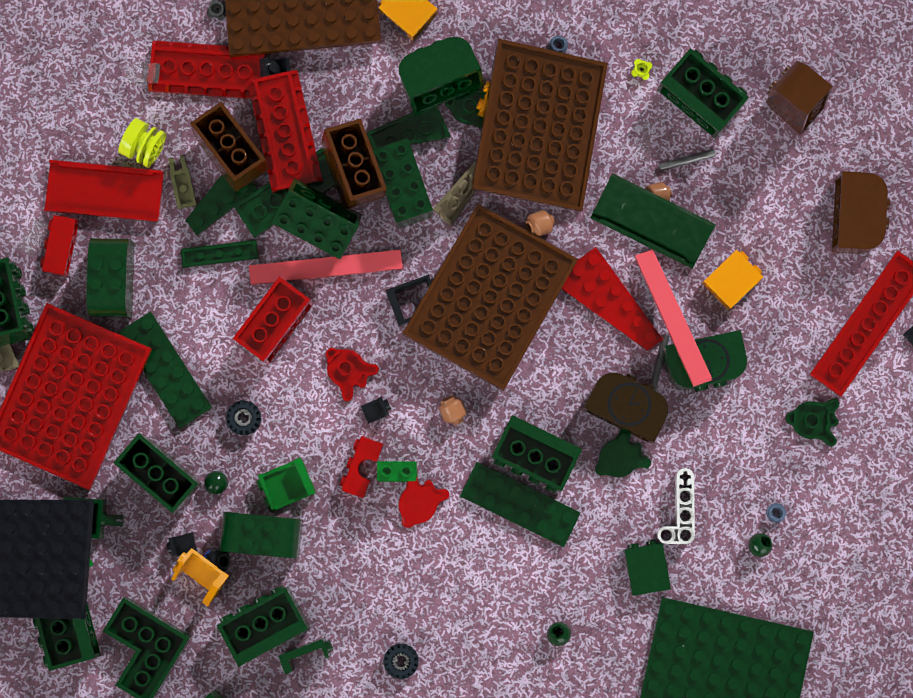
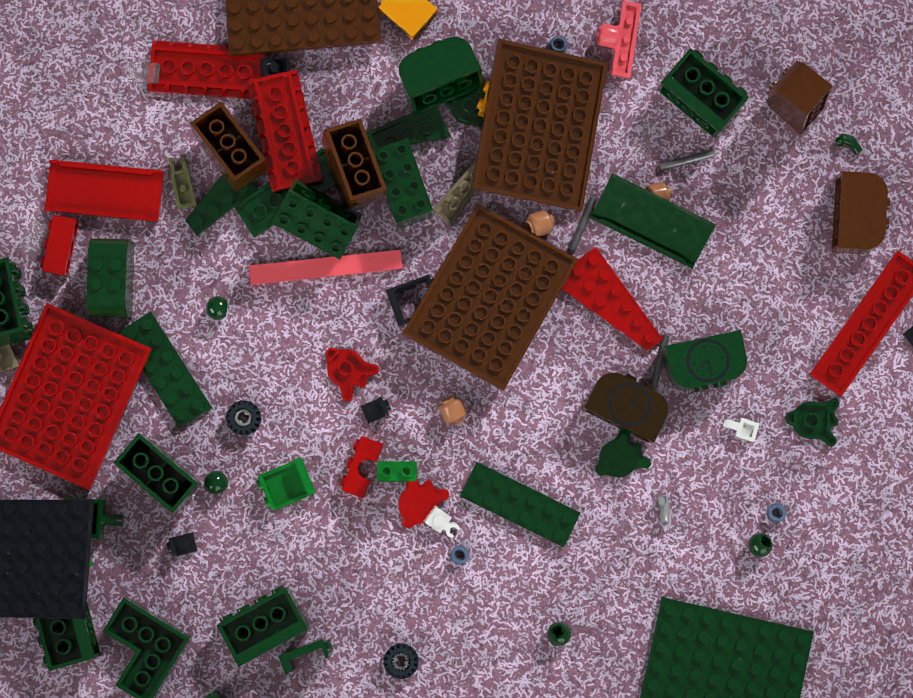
neon yellow wheel [118,118,166,168] -> none
light orange panel [171,548,229,606] -> none
dark green tile [180,240,259,268] -> none
black head [203,548,231,572] -> none
dark grey plate [207,0,226,21] -> none
dark green brick [219,512,303,558] -> none
red brick [232,276,314,365] -> none
dark green brick [491,415,582,494] -> none
dark green panel [623,540,671,596] -> none
neon yellow plate [631,59,652,80] -> none
coral tile [635,249,712,387] -> none
white beam [656,468,695,544] -> none
light orange panel [702,250,763,310] -> none
none -> dark green piece [206,296,228,320]
none -> white plate [424,505,460,538]
none -> sand blue plate [450,545,469,565]
none -> flat silver bar [568,197,597,252]
none -> coral plate [597,0,642,79]
none -> light grey arm [655,496,670,525]
none -> white plate [723,418,759,442]
none -> dark green arm [835,133,863,155]

